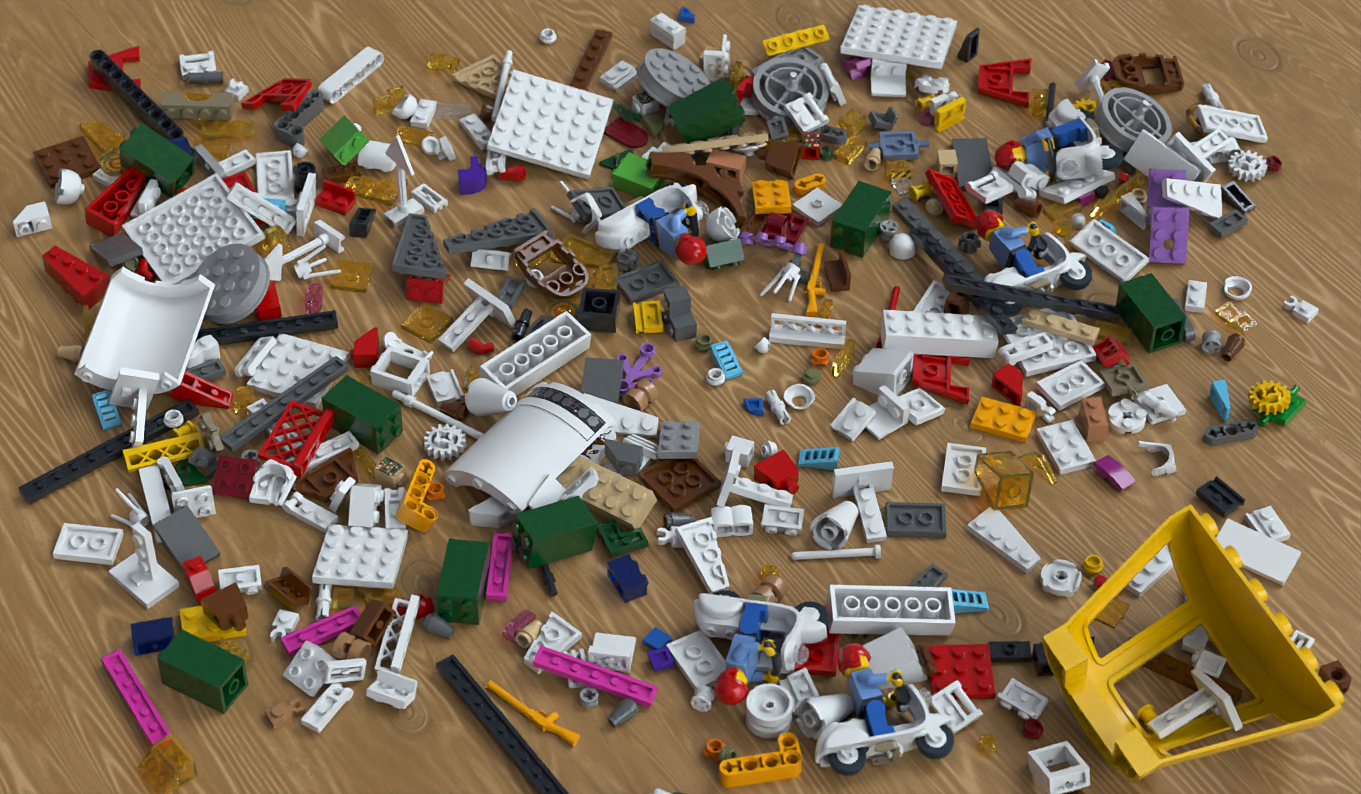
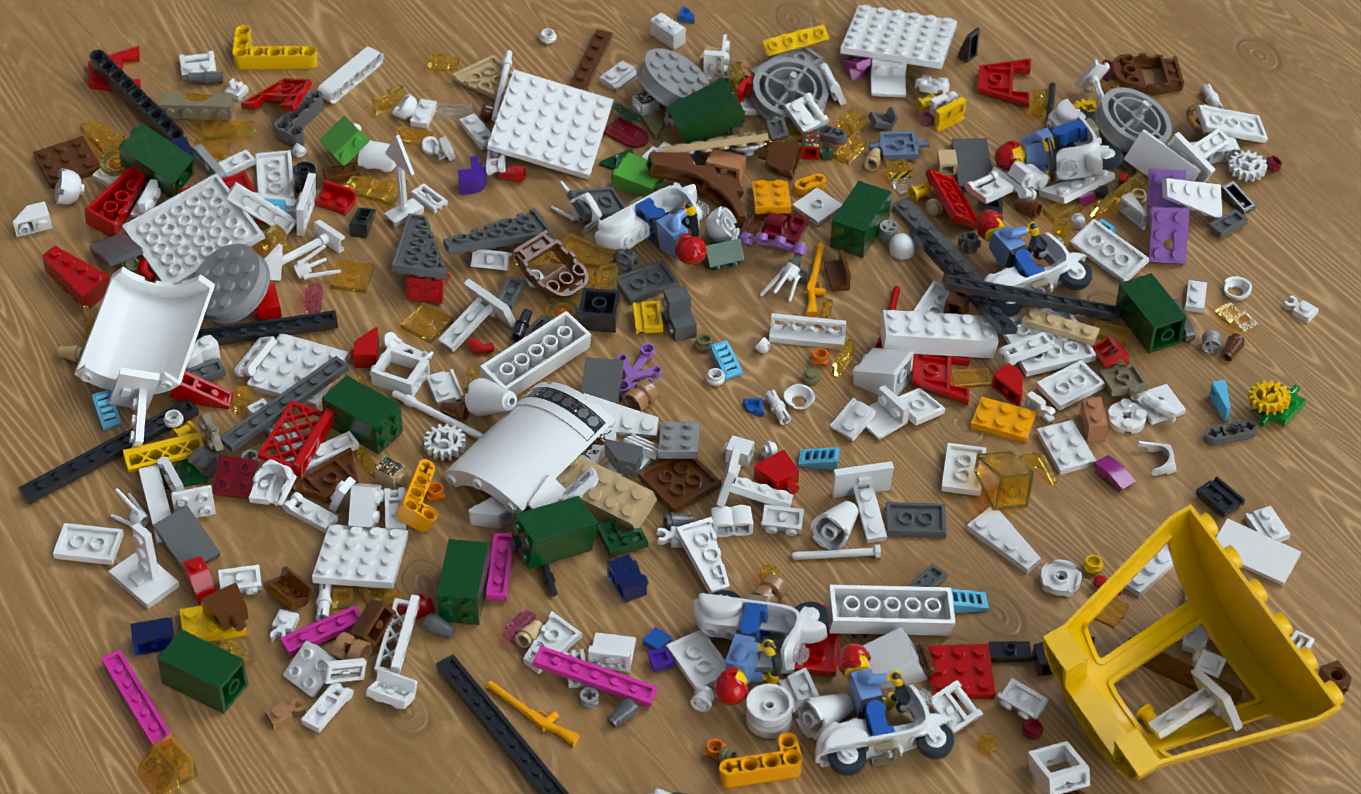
none -> yellow beam [233,25,318,70]
none -> clear yellow tile [951,368,992,388]

